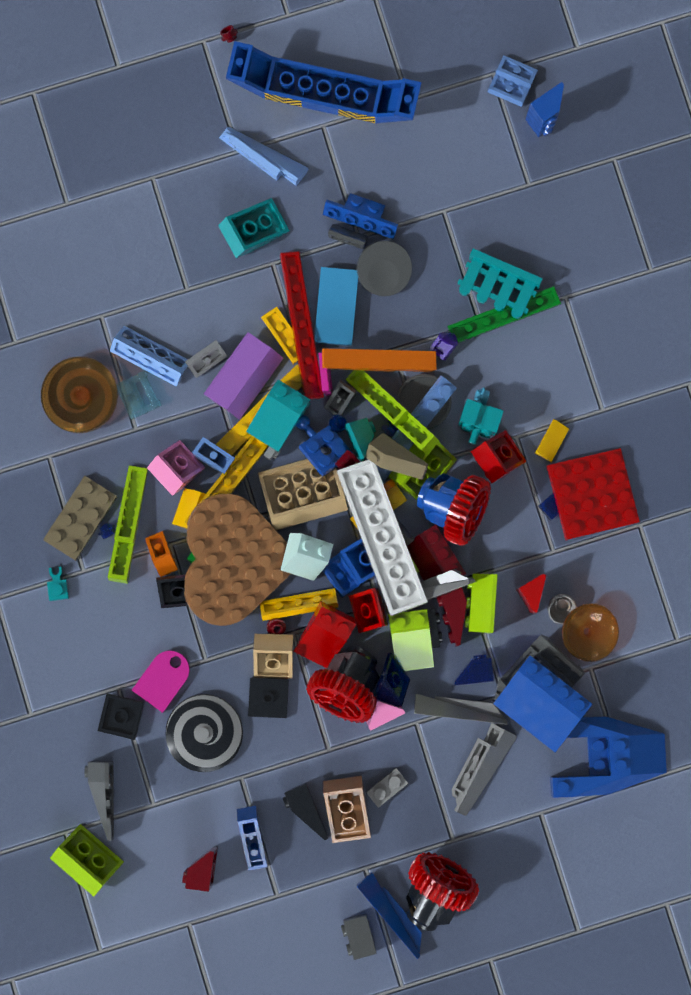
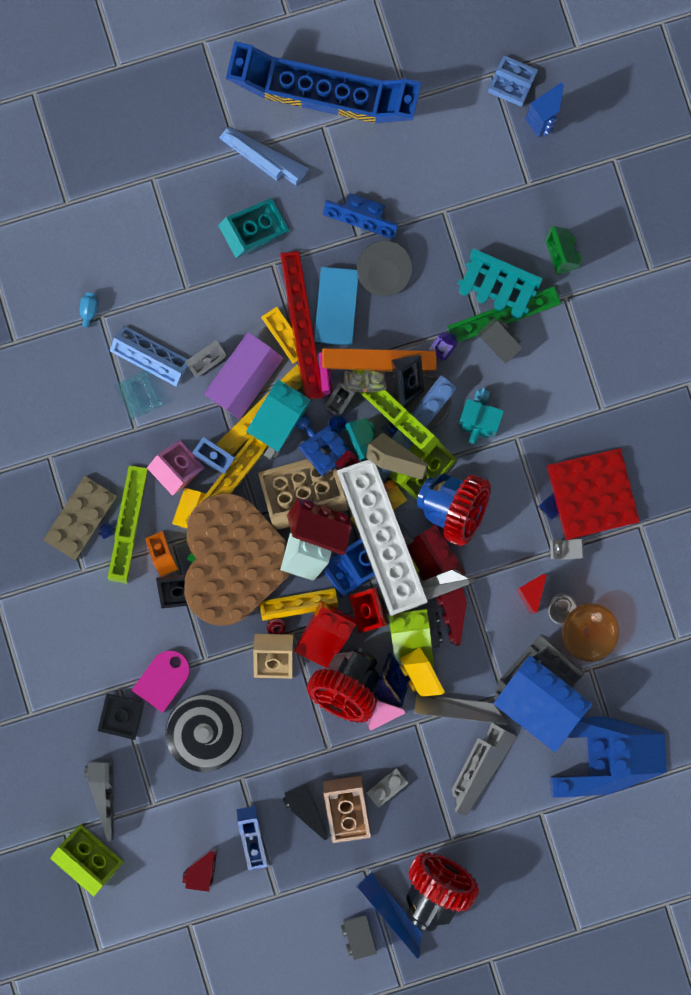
clear orange dish [41,357,118,434] -> none
teal plate [47,567,69,601] -> none
dark red plate [220,25,238,43] -> none
black plate [248,678,289,718] -> none
dark grey slope [328,224,368,249] -> none
clear blue slope [453,654,494,685] -> none
lime slope [465,574,498,634] -> none
red slope [471,430,527,484] -> none
yellow slope [534,419,569,462] -> none
none -> dark azure plant [80,292,99,327]
none -> dark red slope [287,498,351,555]
none -> clear slope [343,370,386,392]
none -> black slope [391,355,424,406]
none -> yellow slope [399,647,445,697]
none -> dark grey brick [477,318,522,364]
none -> green slope [545,226,582,275]
none -> light grey bracket [550,539,584,560]

